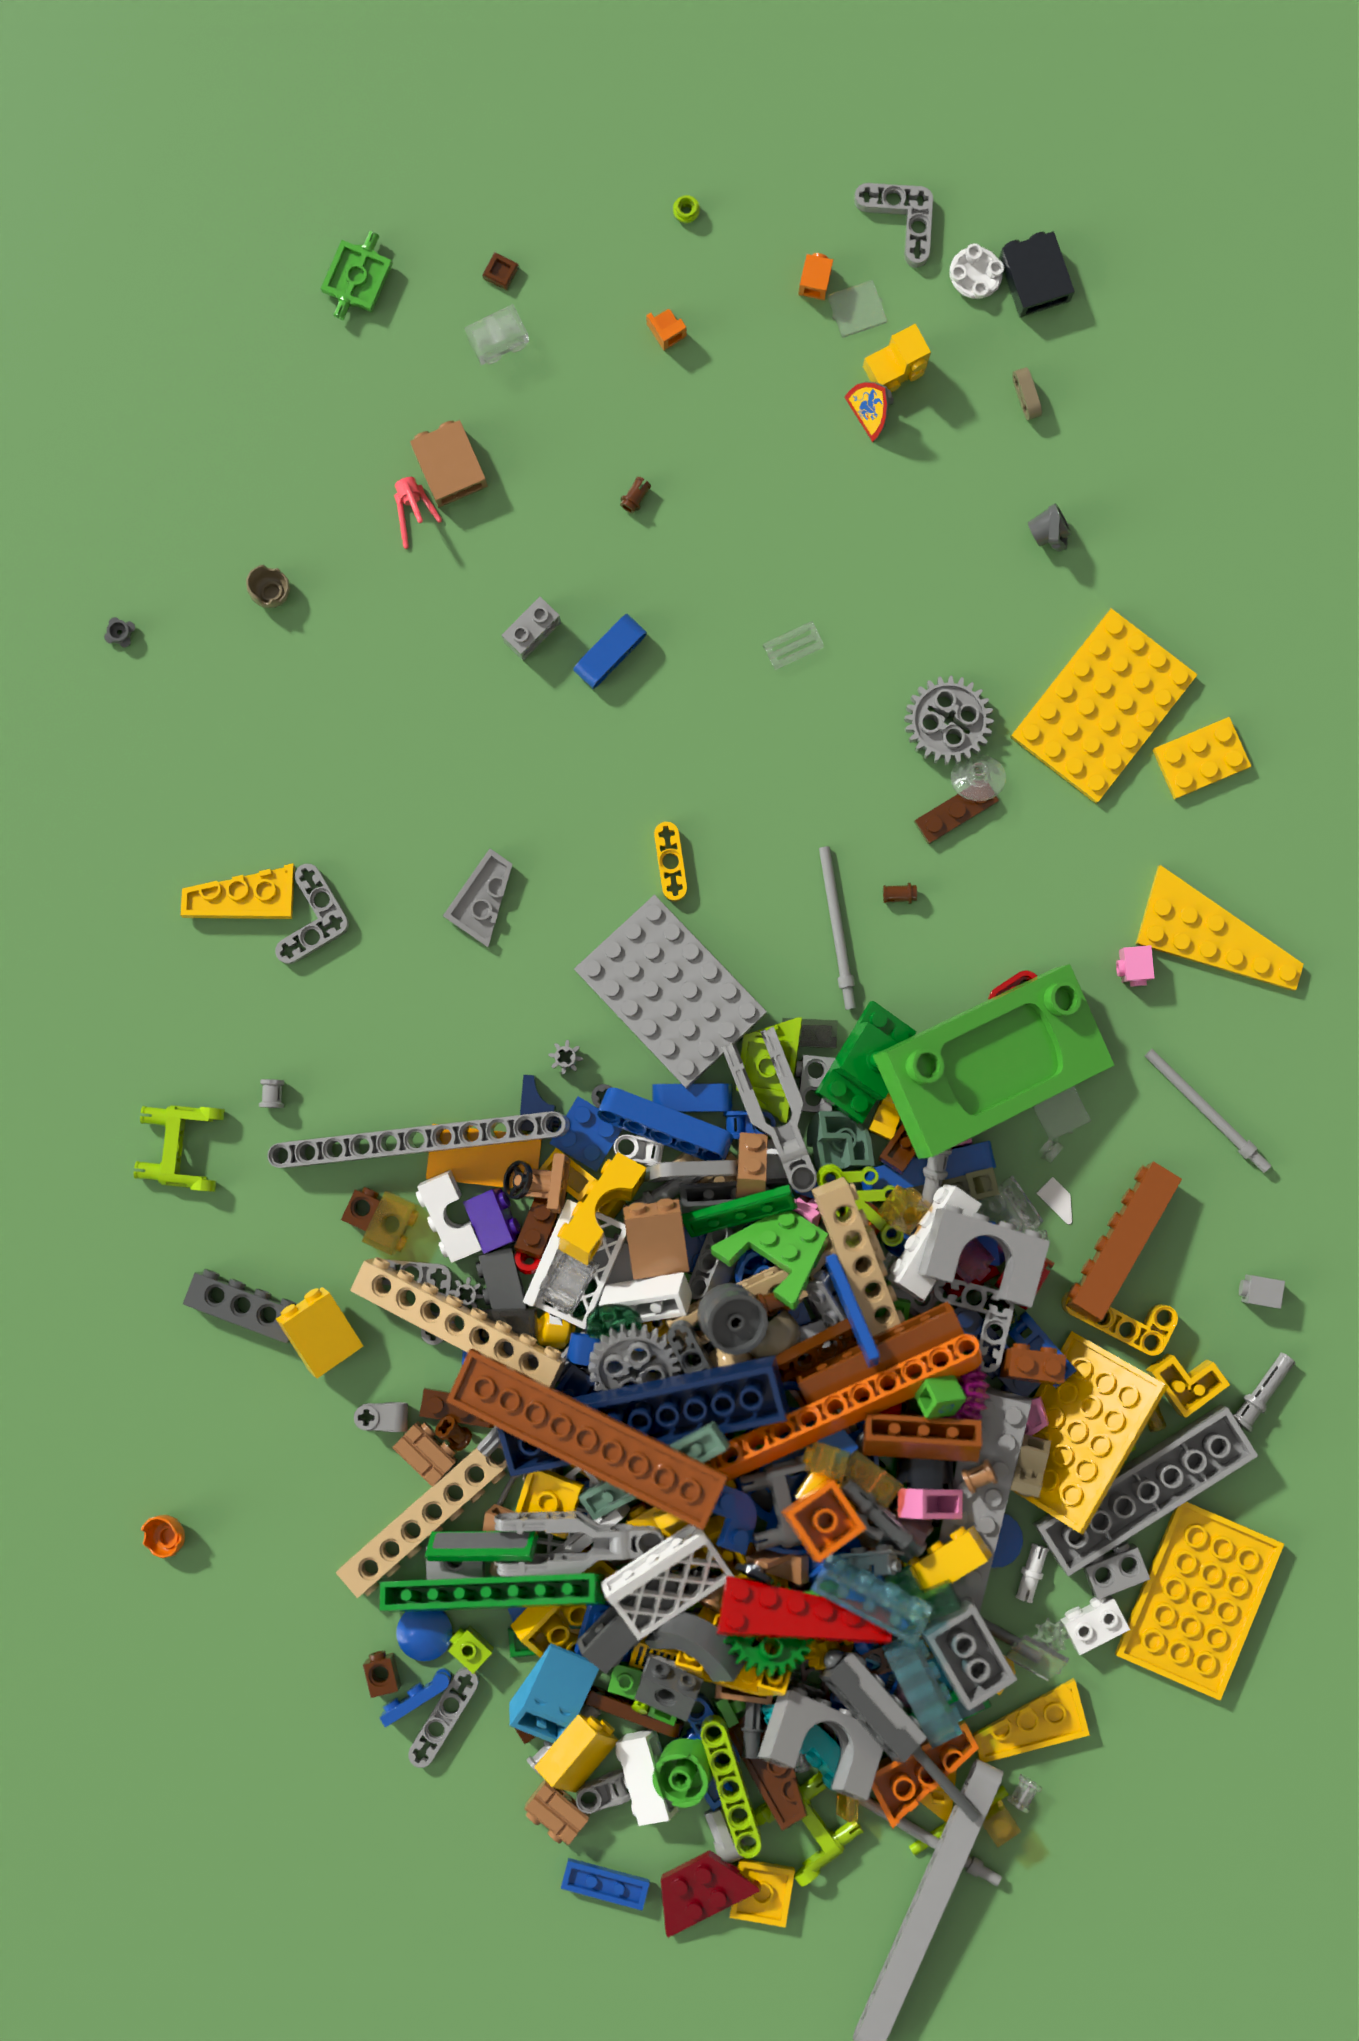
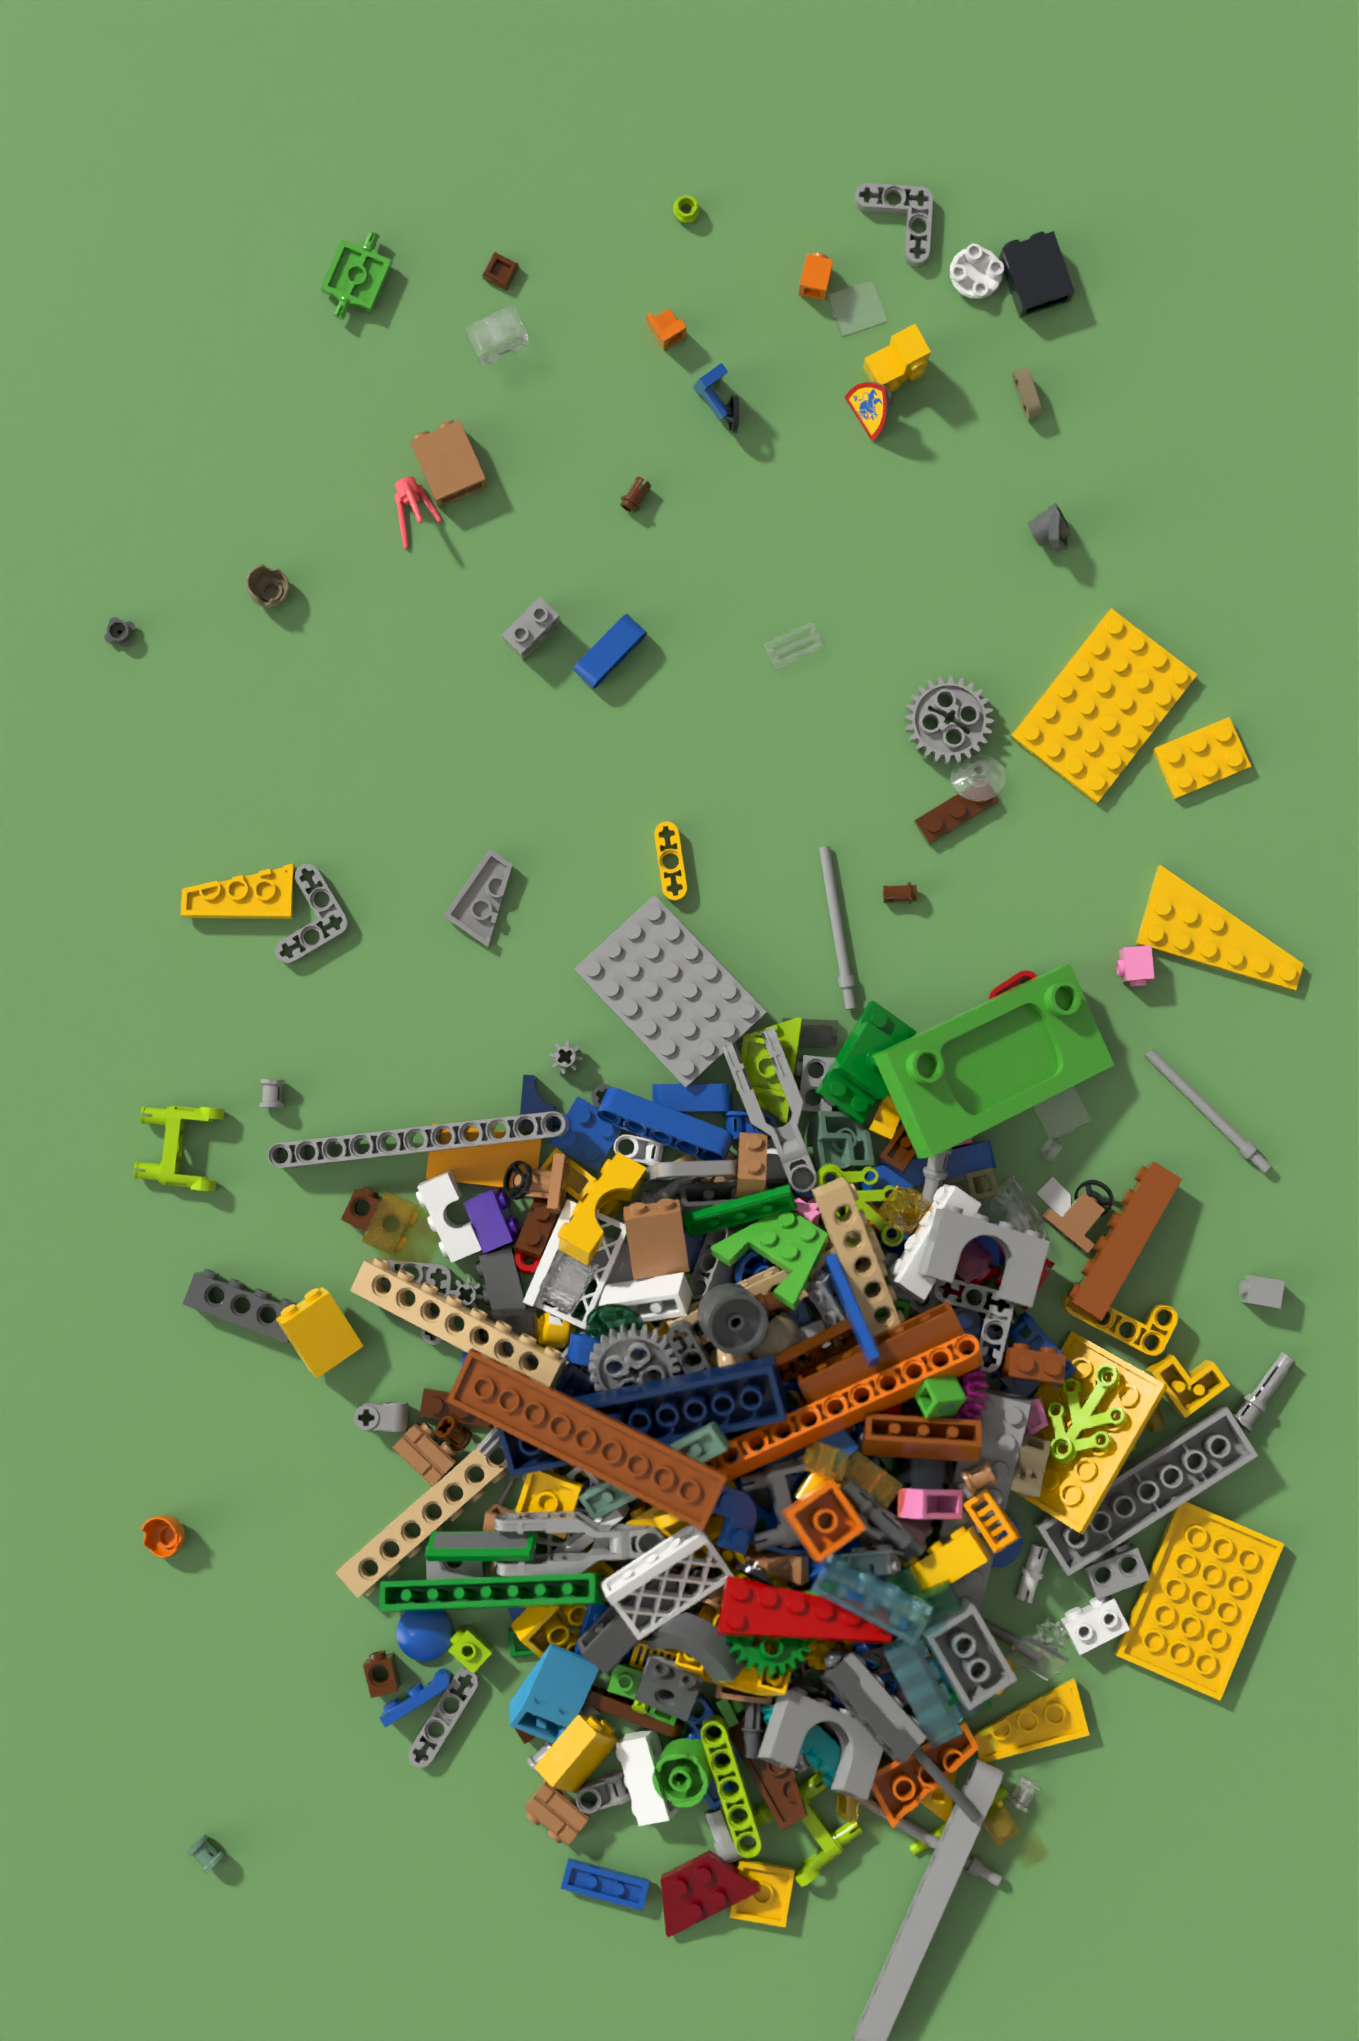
none -> sand green bush [186,1834,224,1873]
none -> blue piece [693,363,739,434]
none -> light orange slope [963,1488,1022,1553]
none -> medium nougat piece [1041,1180,1114,1253]
none -> lime plant [1048,1364,1127,1464]

